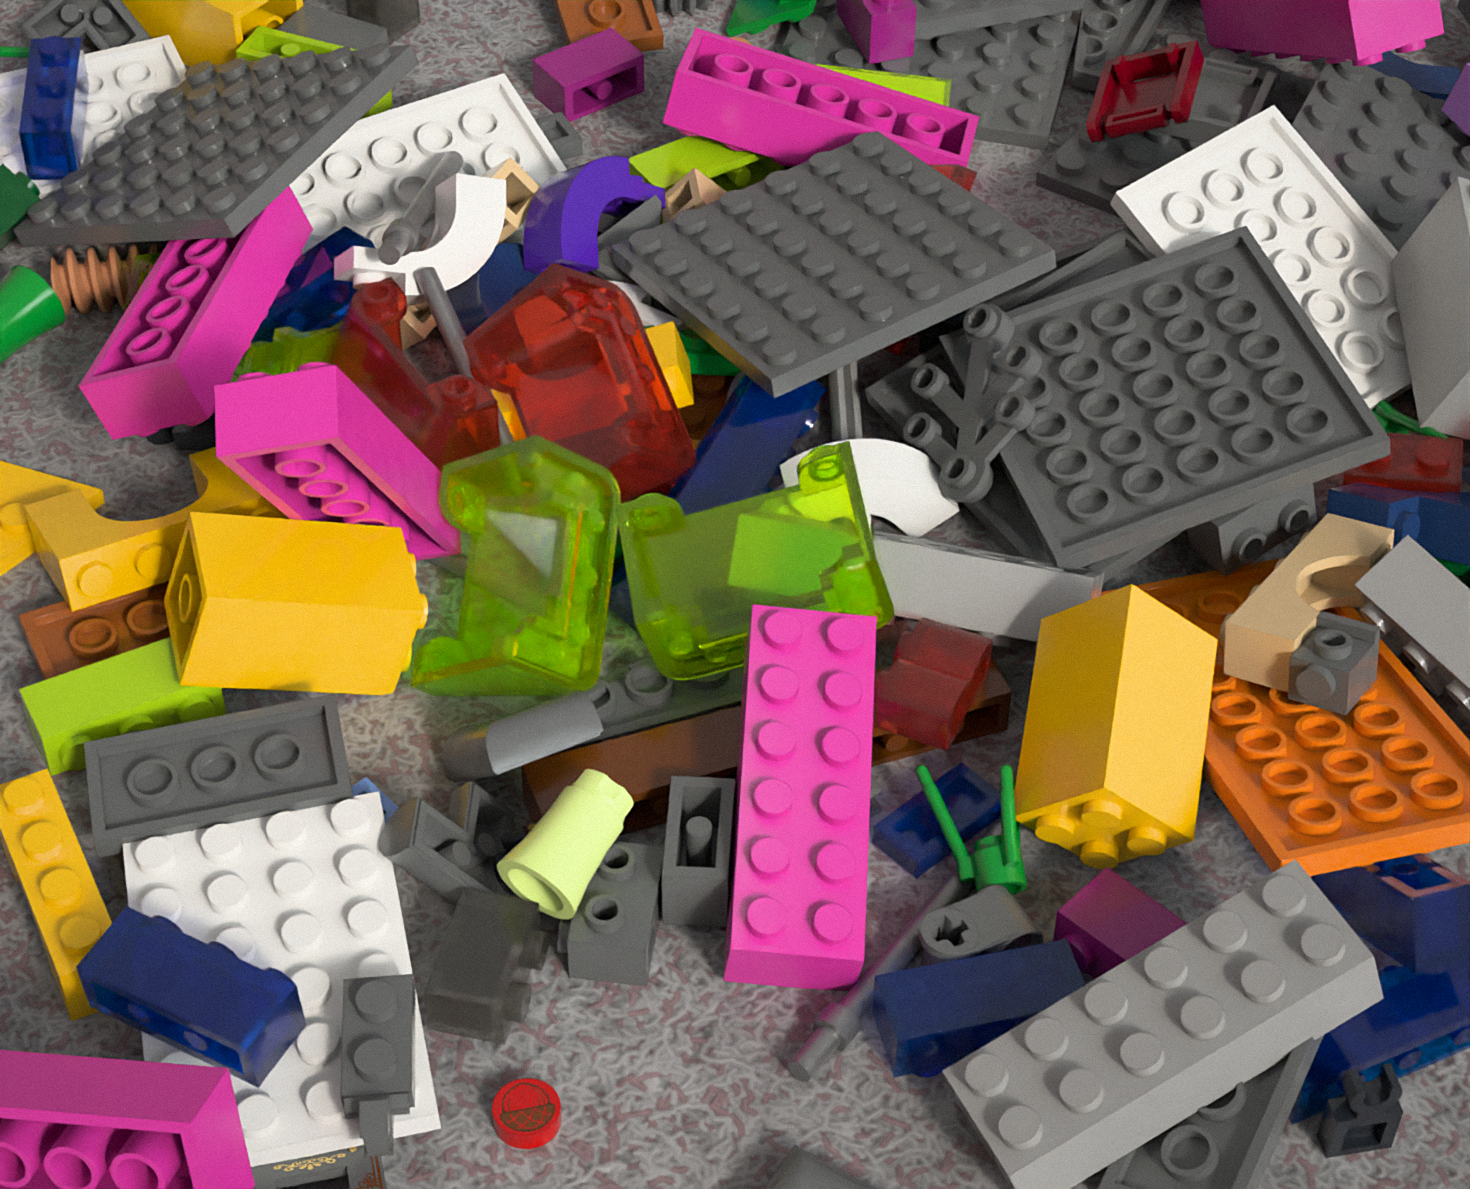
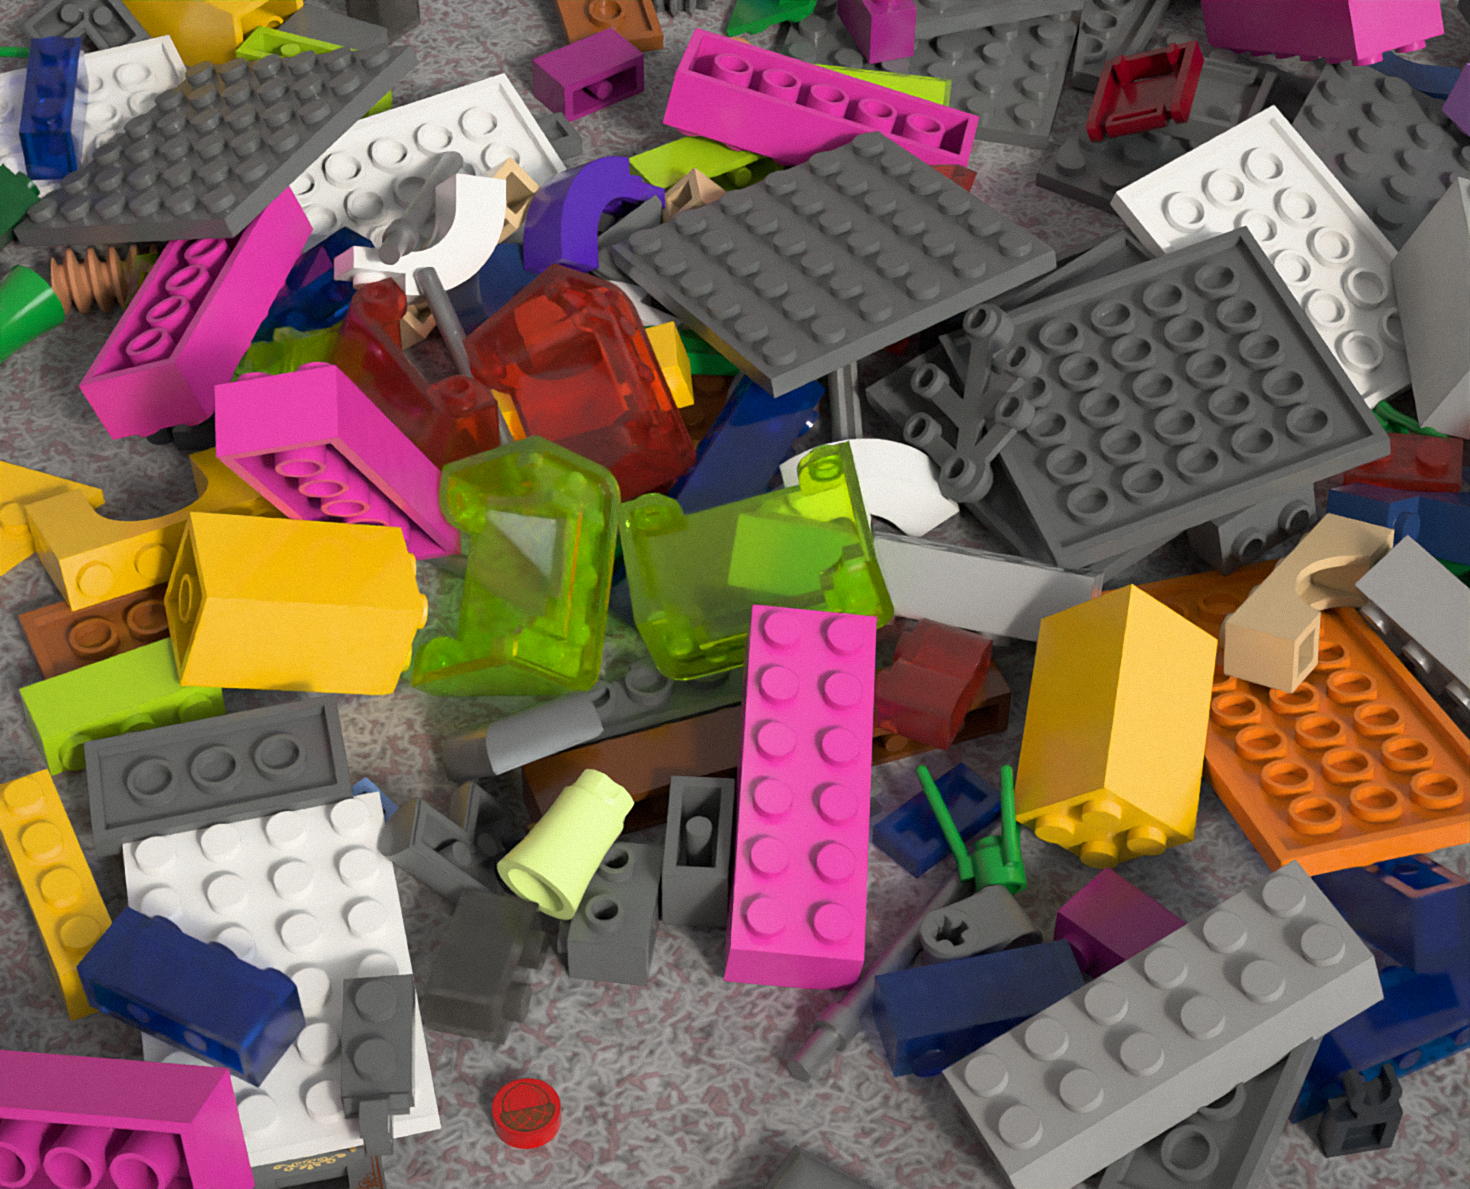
dark grey brick [1288,611,1380,715] -> none

